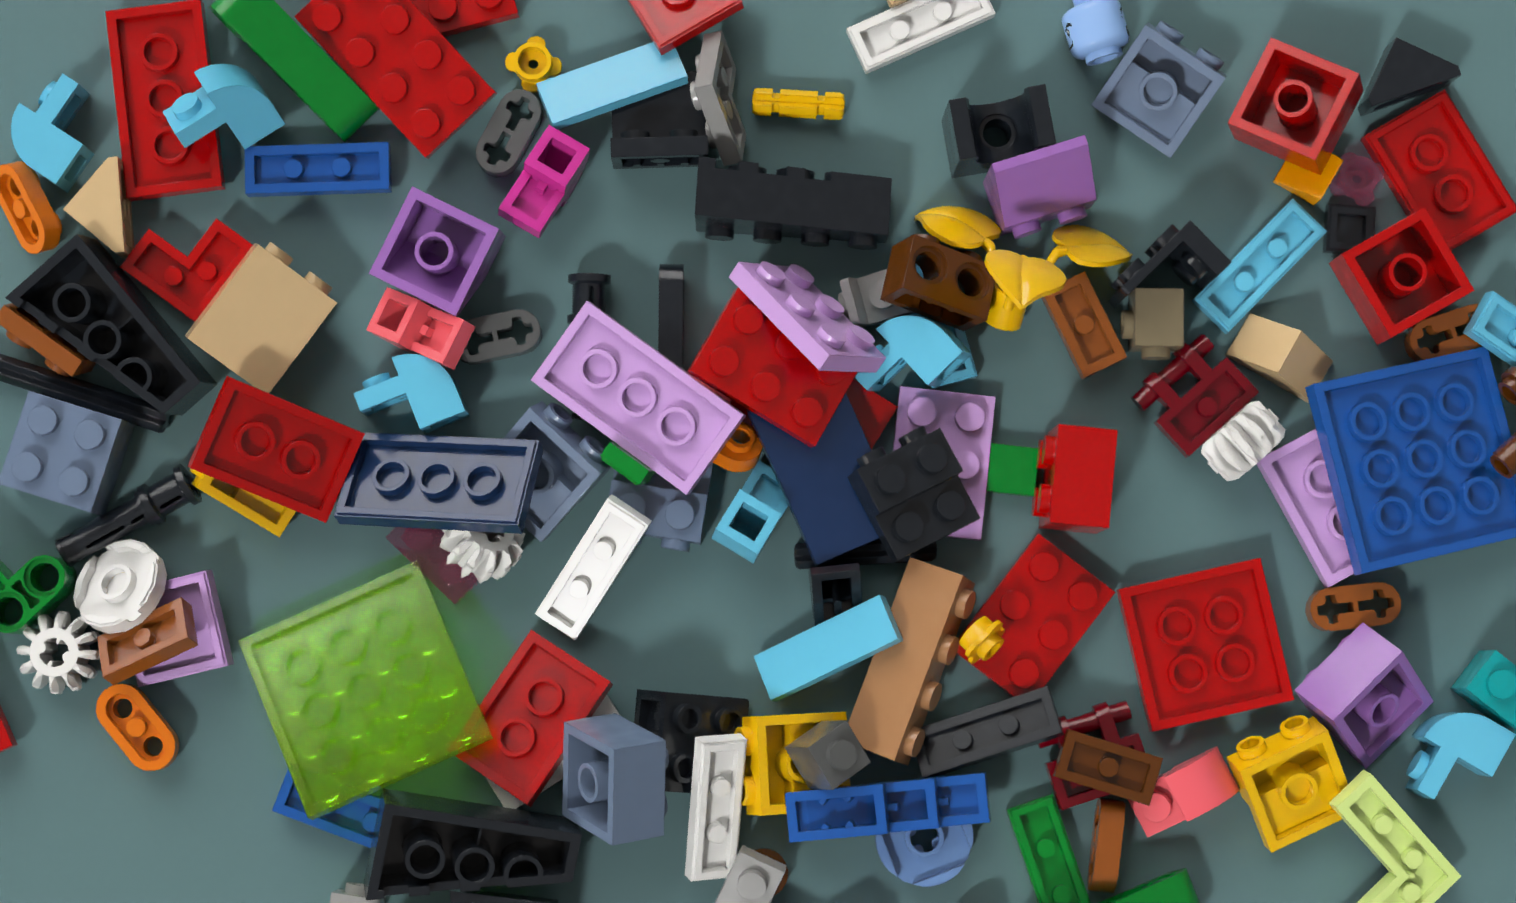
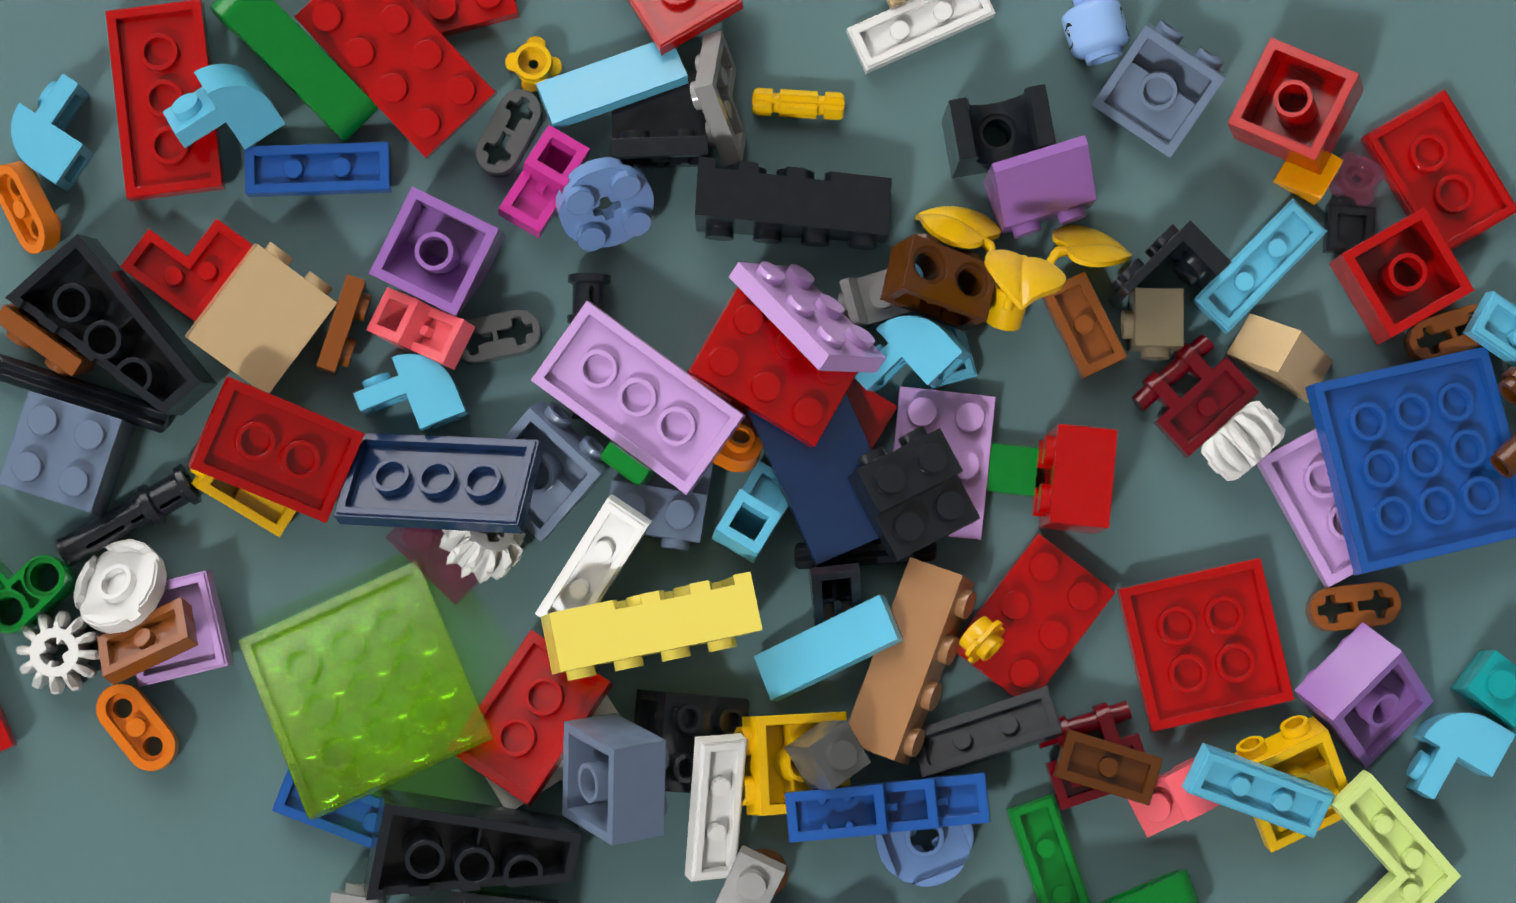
tan slope [63,156,134,259] -> none
black beam [658,264,684,369] -> none
dark orange beam [1087,798,1125,894] -> none
black slope [1358,37,1461,116] -> none
none -> dark orange plate [316,274,372,376]
none -> light yellow wedge [541,571,763,681]
none -> medium blue plate [555,157,654,252]
none -> medium azure tile [1182,743,1335,838]

